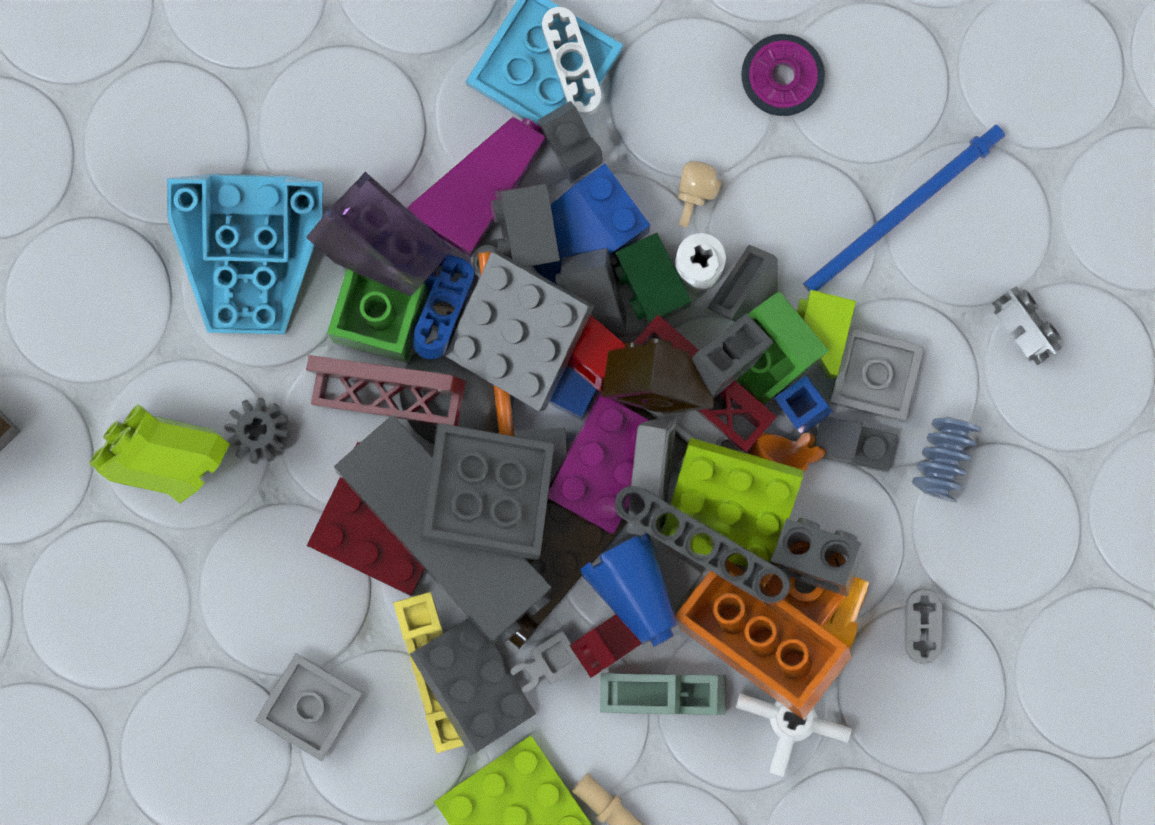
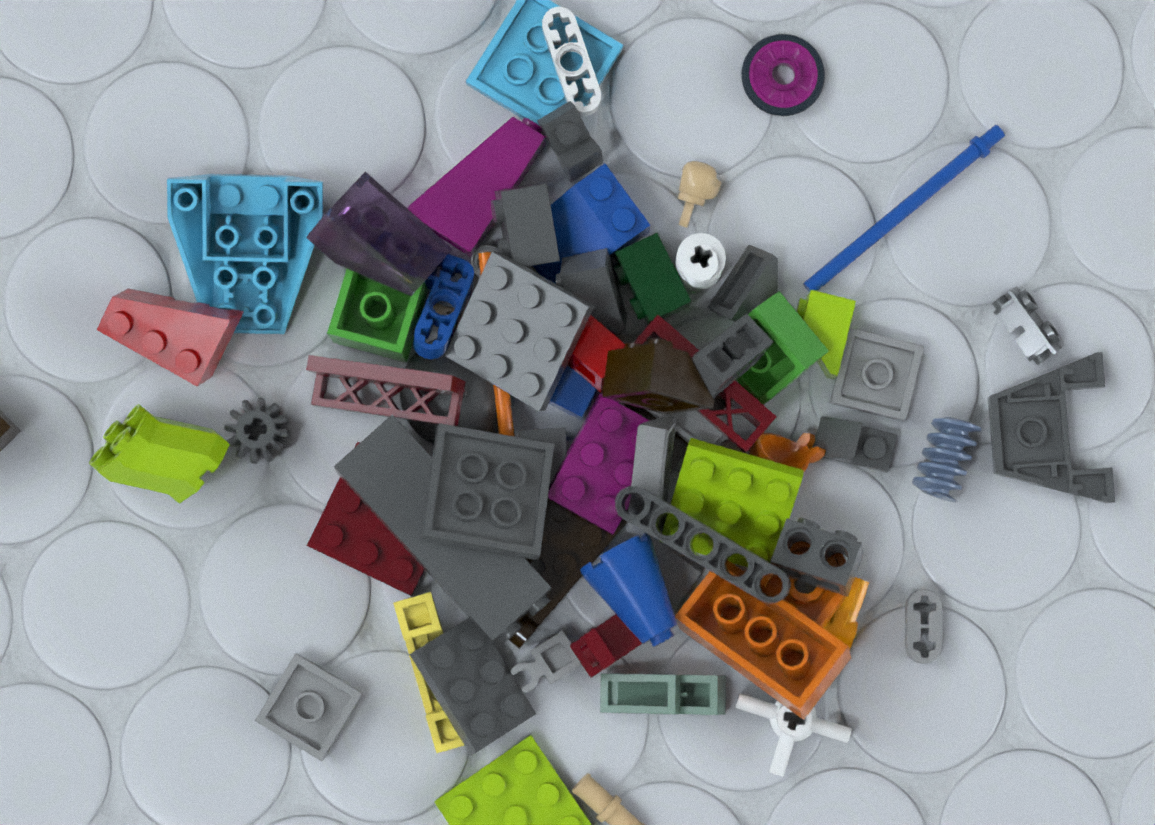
blue brick [774,375,834,434] -> none
none -> wedge [97,288,244,387]
none -> dark grey wing [988,352,1115,503]

